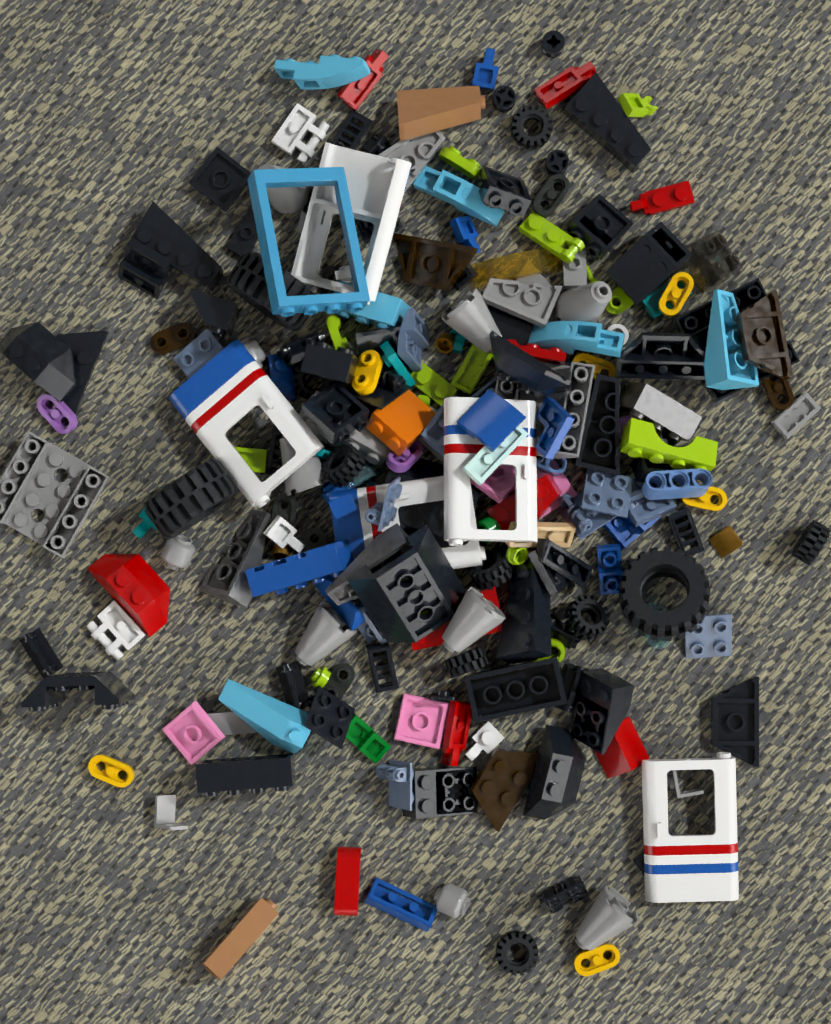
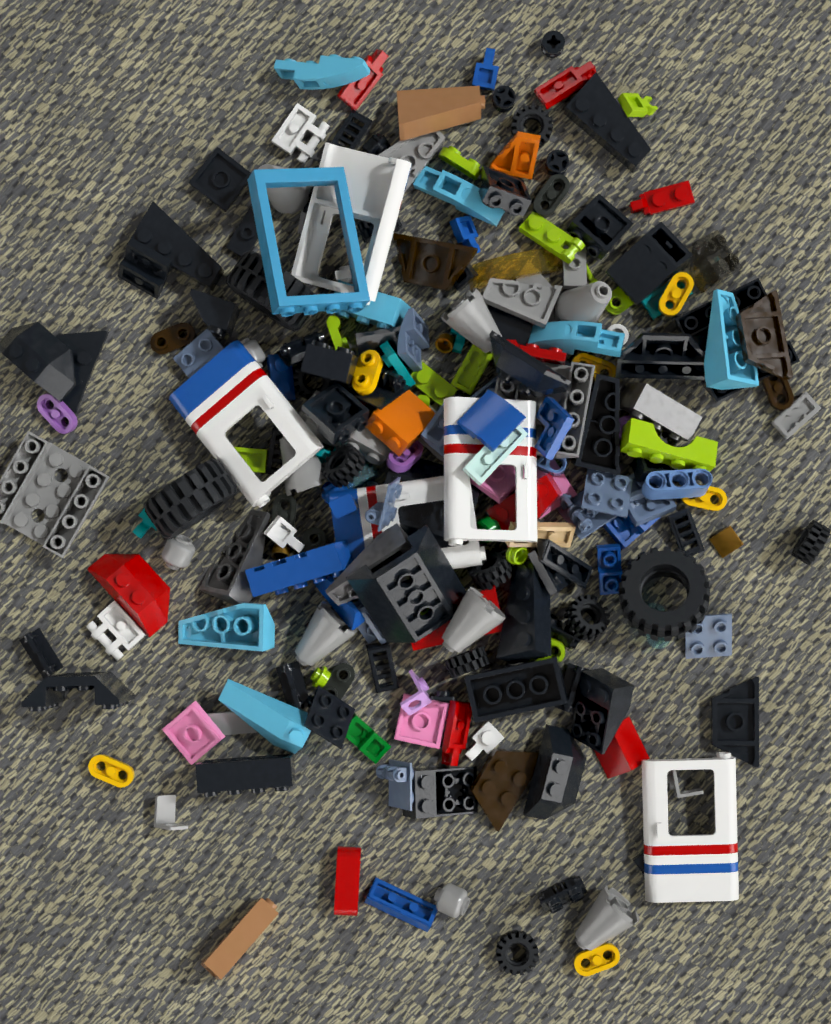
none -> medium azure wedge [178,602,275,652]
none -> lavender bracket [400,669,432,715]
none -> orange wing [489,131,541,180]

